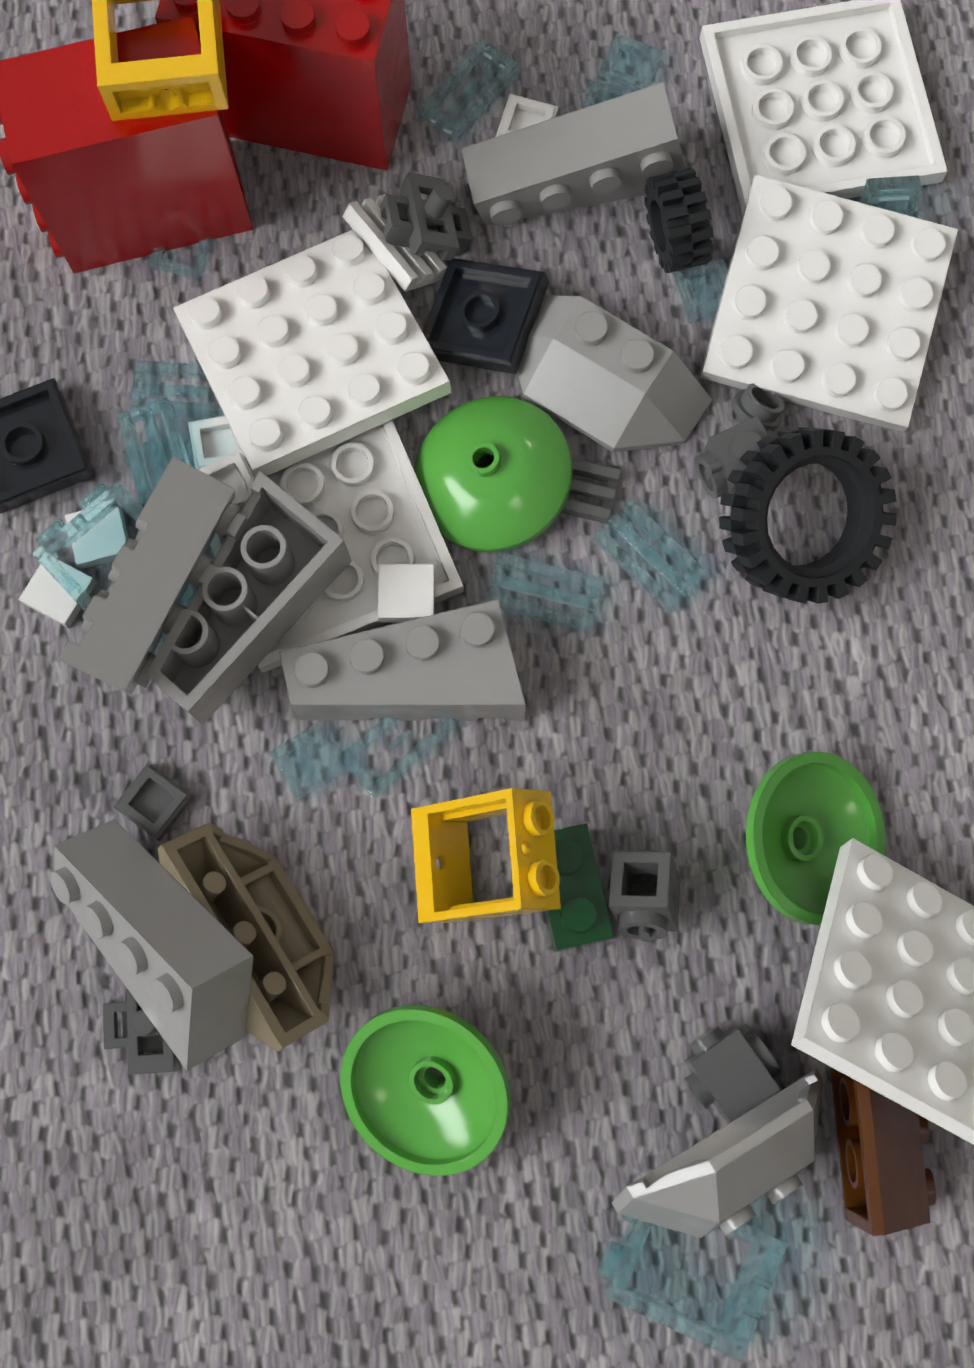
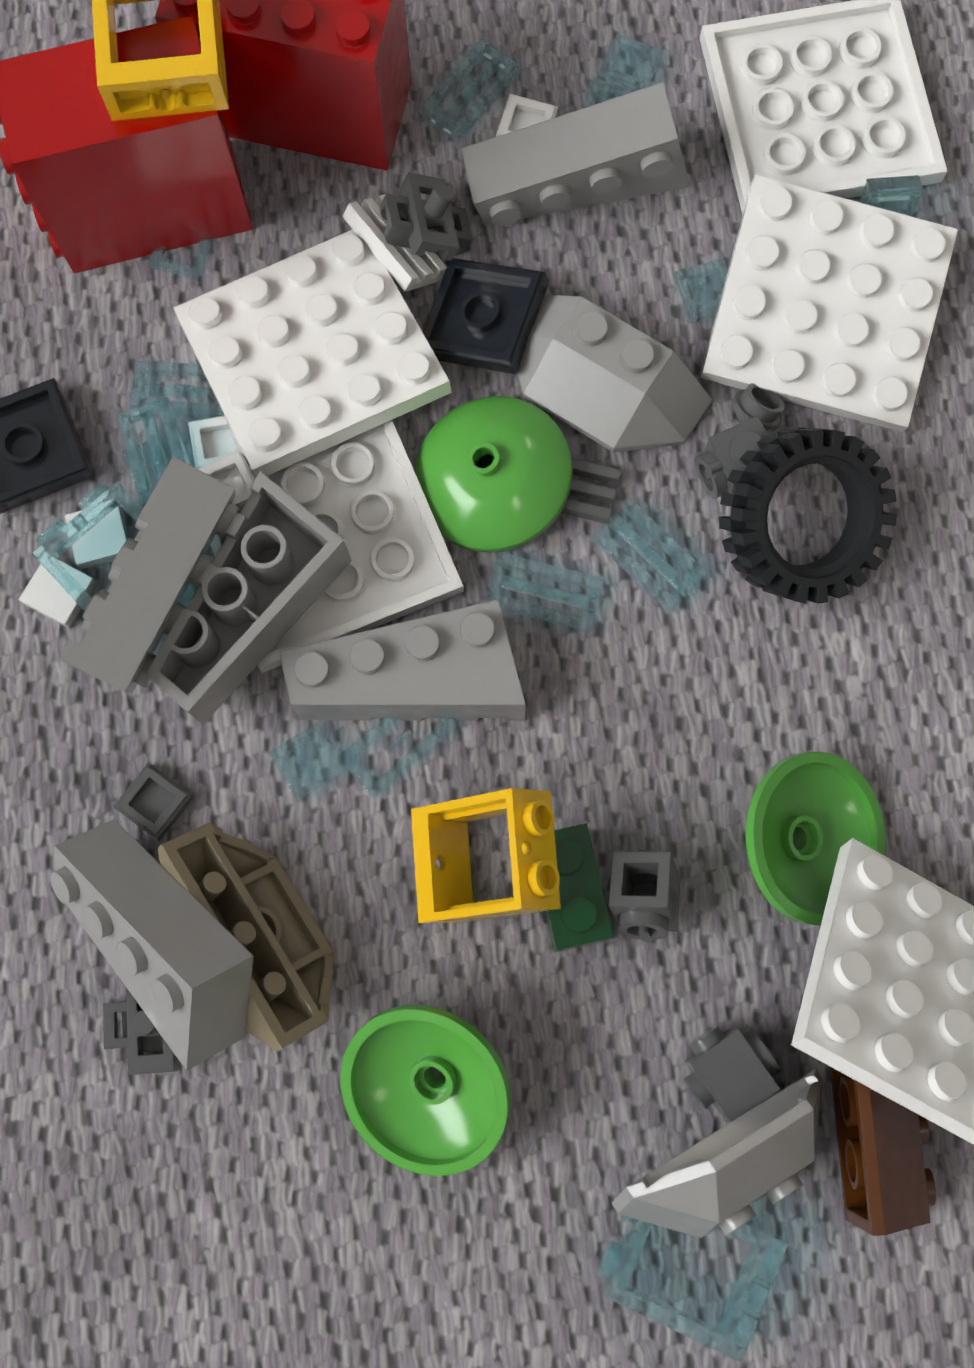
white tile [378,564,435,623] -> none
black tyre [644,168,714,273] -> none

